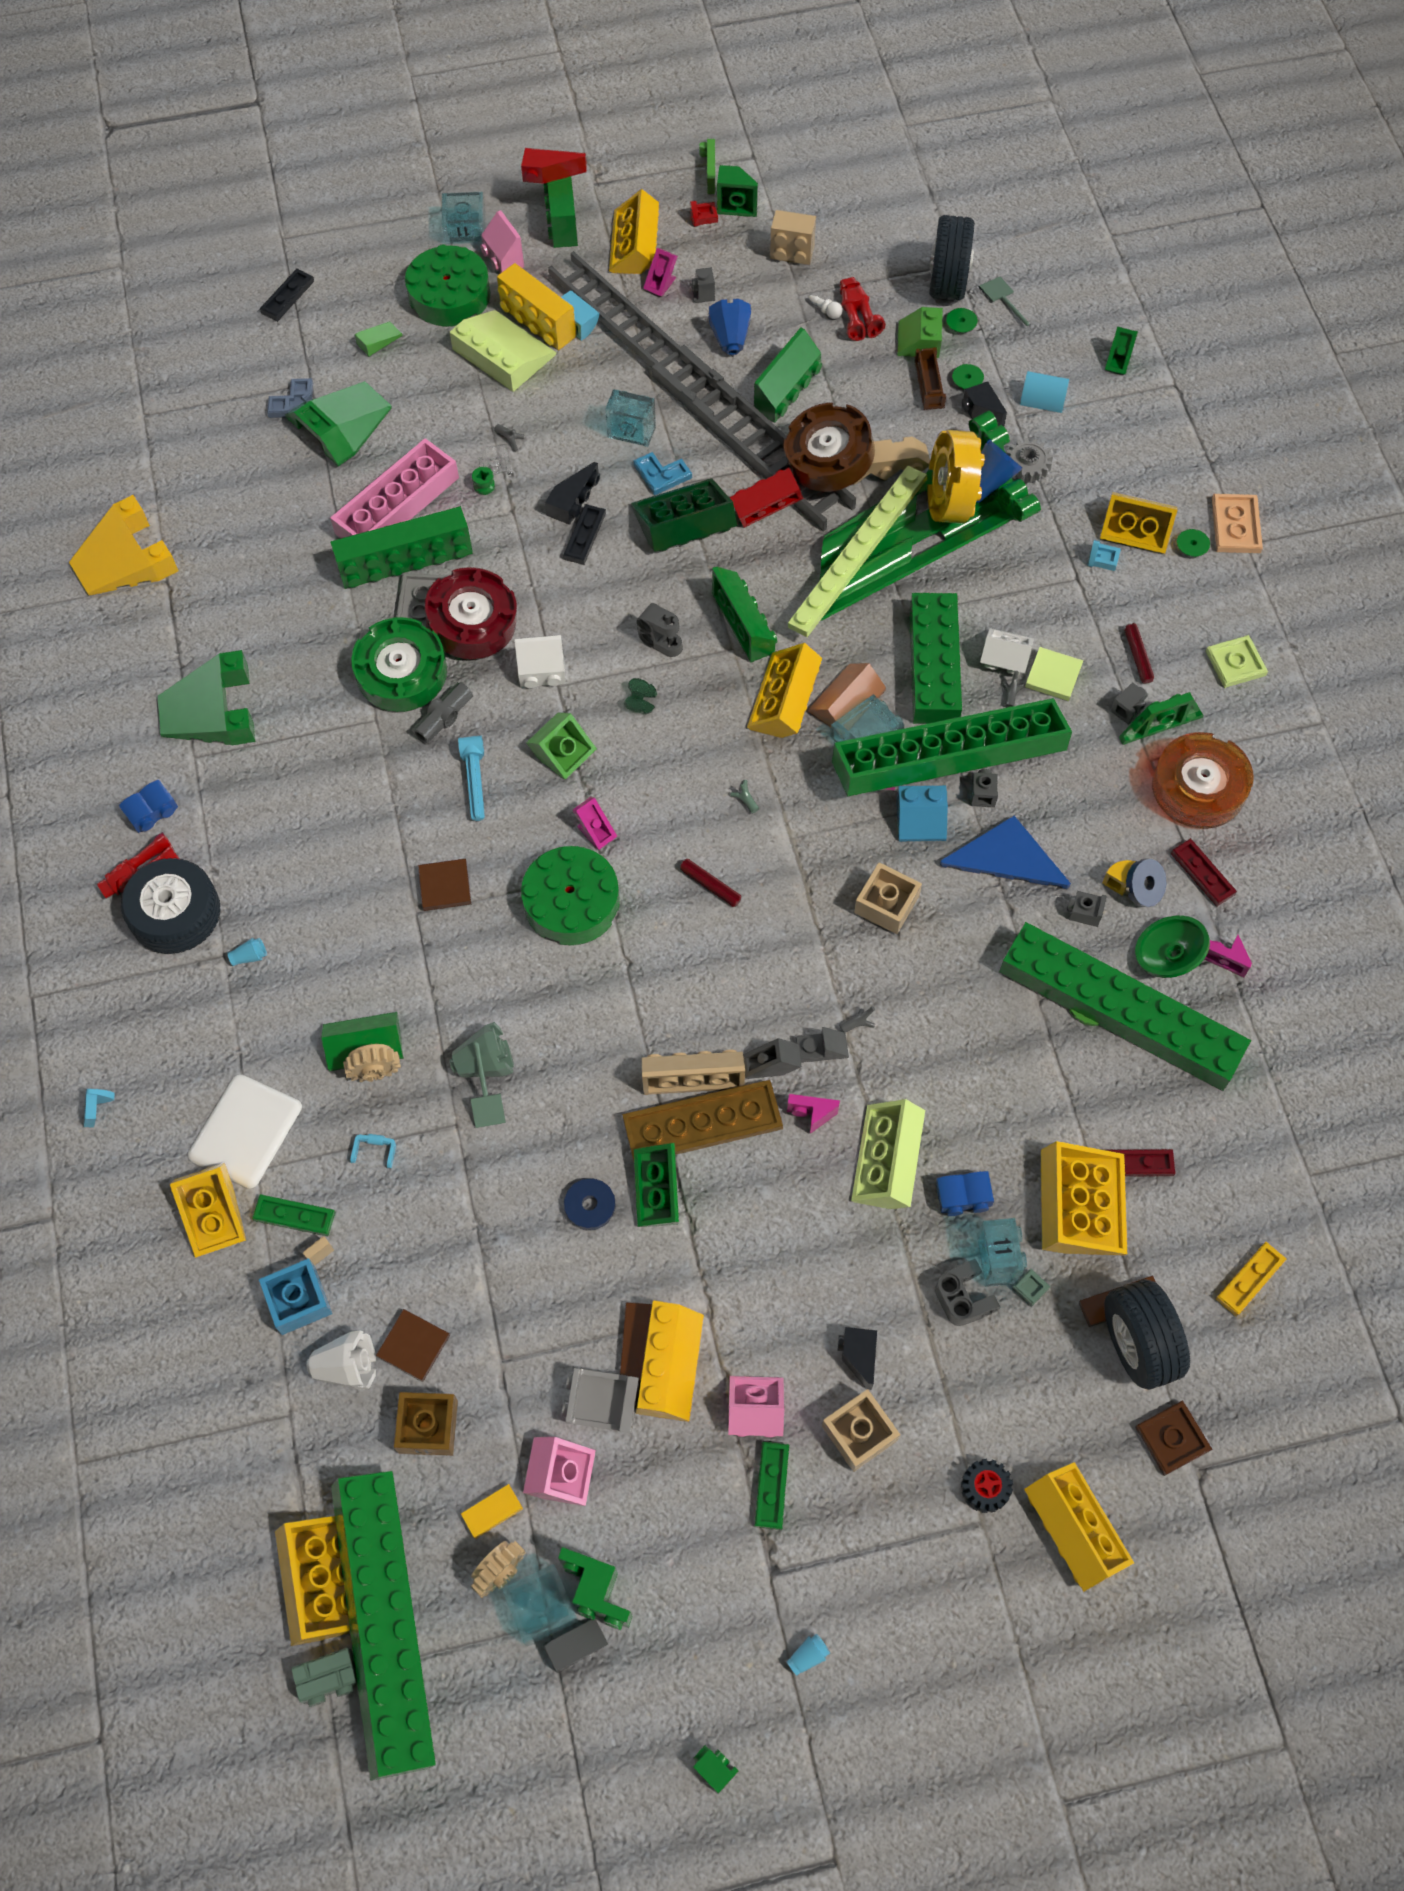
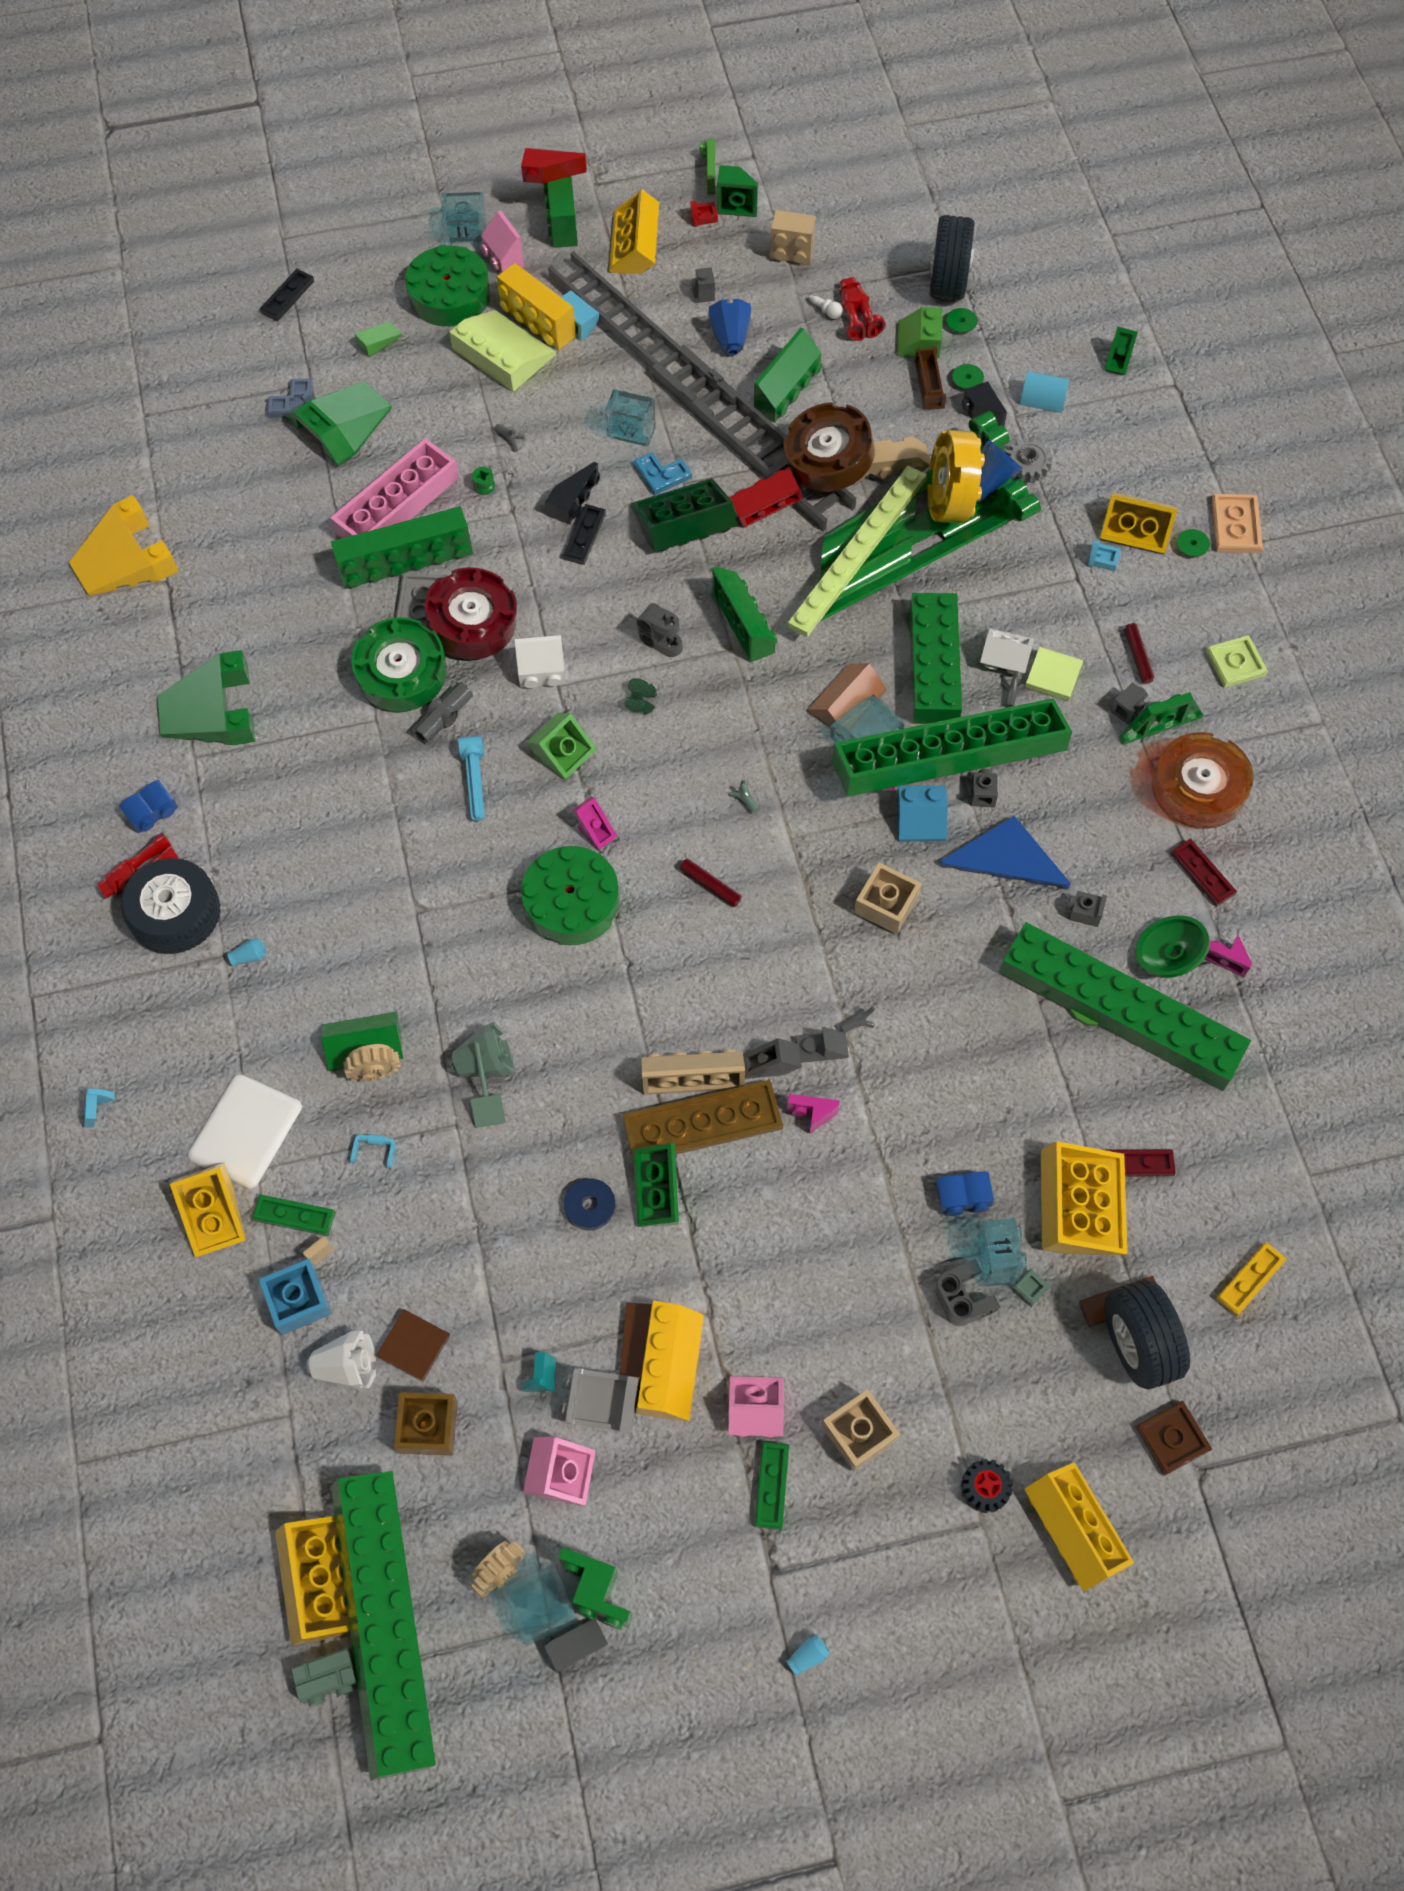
reddish brown tile [418,858,472,911] -> none
yellow tile [461,1484,523,1539] -> none
dark pink slope [643,248,678,296] -> none
green brick [693,1745,739,1794] -> none
yellow slope [747,642,822,738] -> none
black slope [837,1327,877,1390] -> none
yellowish green slope [851,1099,925,1209] -> none
sand green piece [979,277,1029,326] -> none
yellow brick [1102,860,1136,896] -> none
tile [1126,858,1167,907] -> none
none -> teal tile [521,1352,556,1392]

